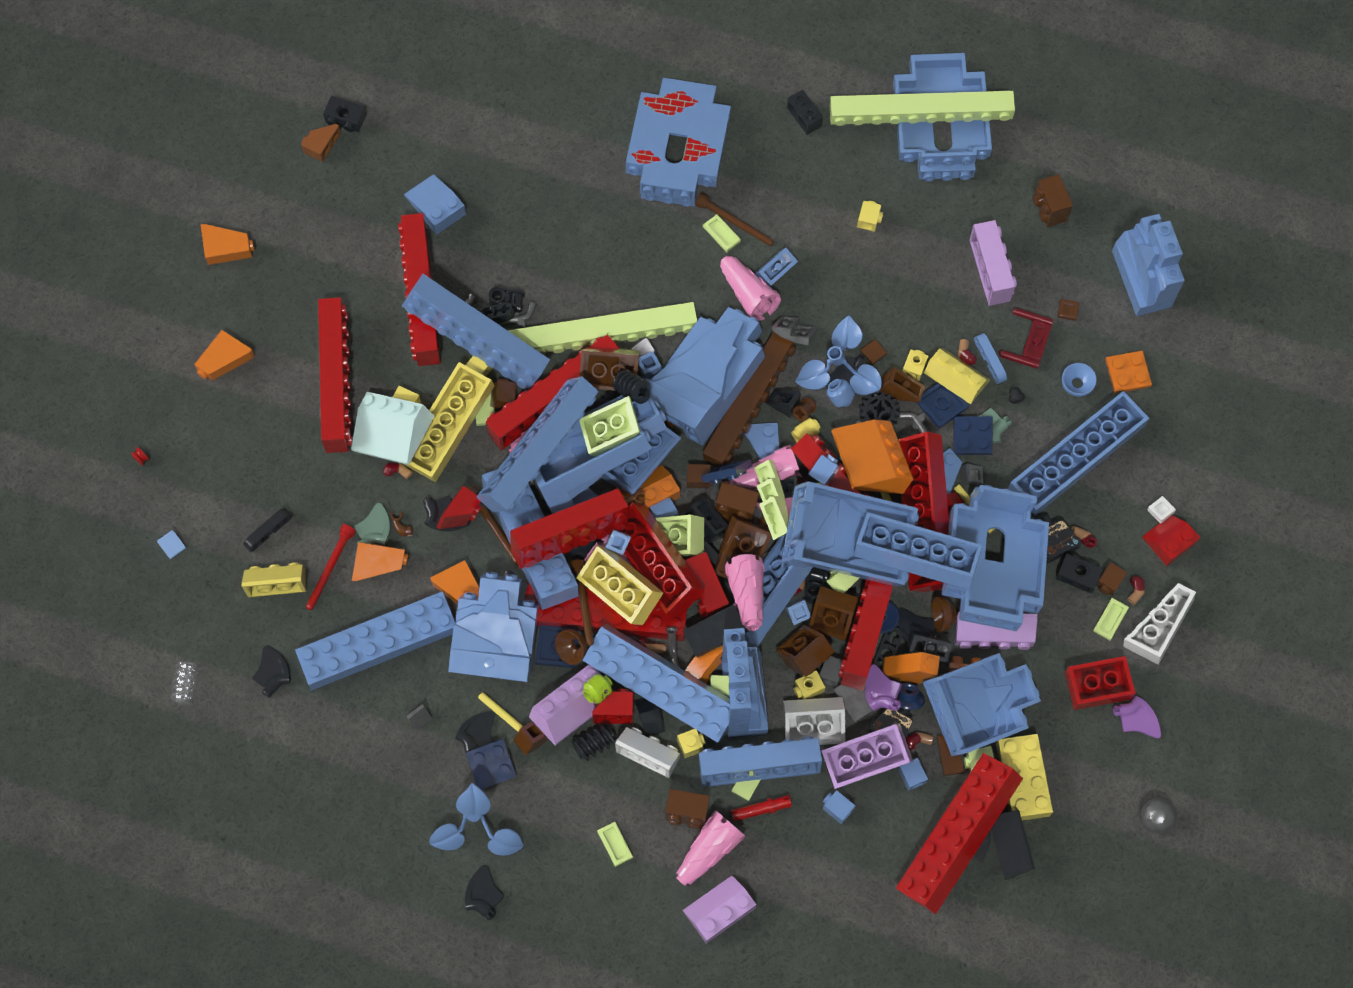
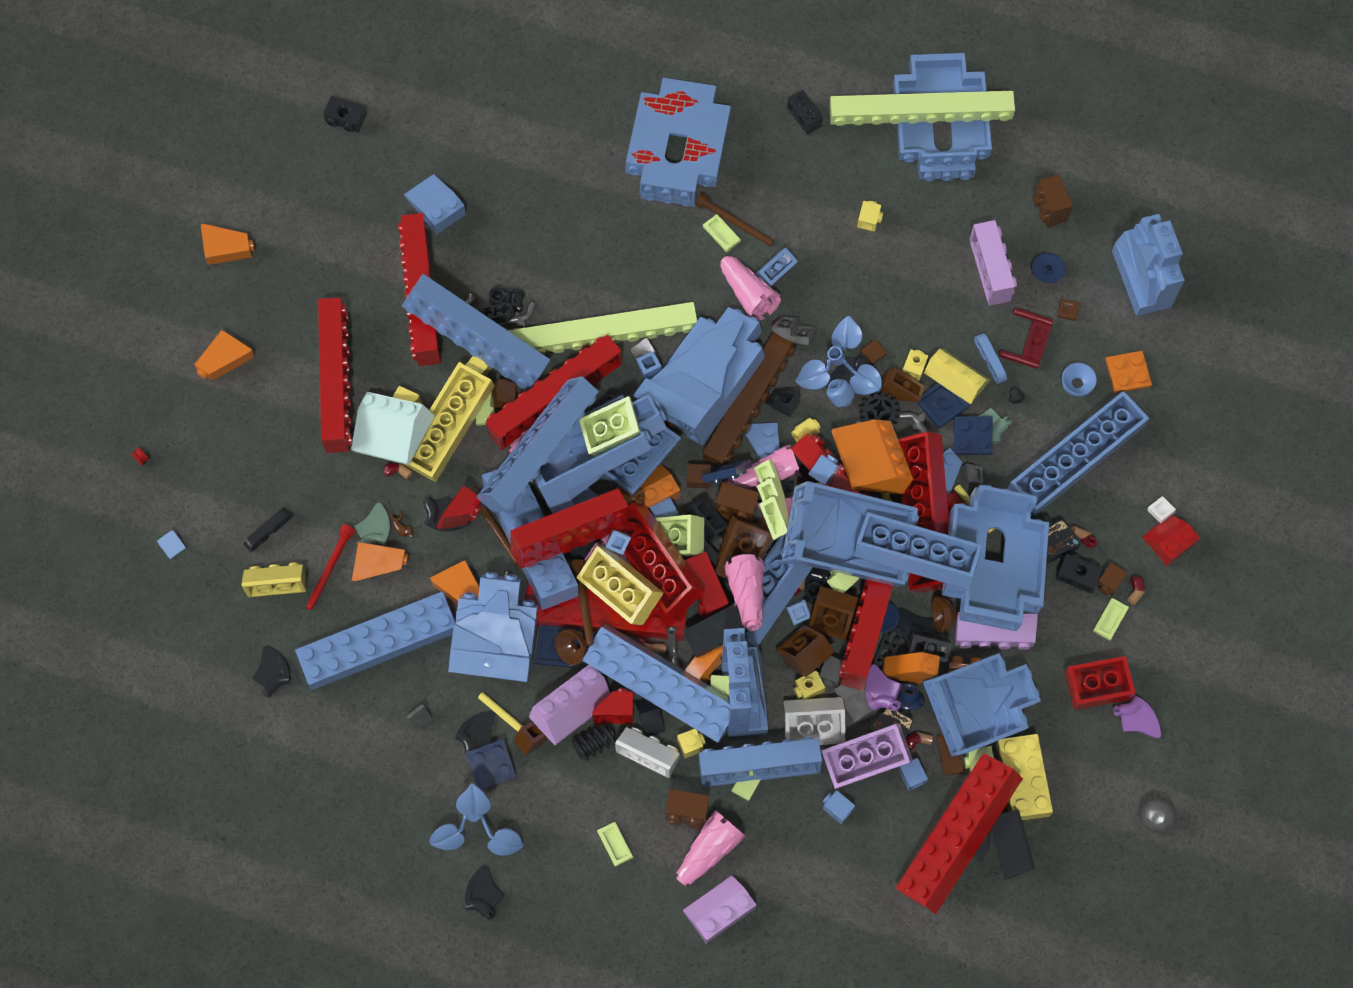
clear piece [169,662,201,706] -> none
dark orange slope [301,124,341,162] -> none
reddish brown slope [579,349,639,391] -> none
lime head [582,674,612,704] -> none
black piece [613,370,651,404] -> none
red pin [731,795,792,822] -> none
reddish brown bush [793,397,817,421] -> none
dark red arm [958,339,977,365] -> none
white wedge [1123,583,1196,665] -> none
none -> dark blue piece [1032,253,1065,283]

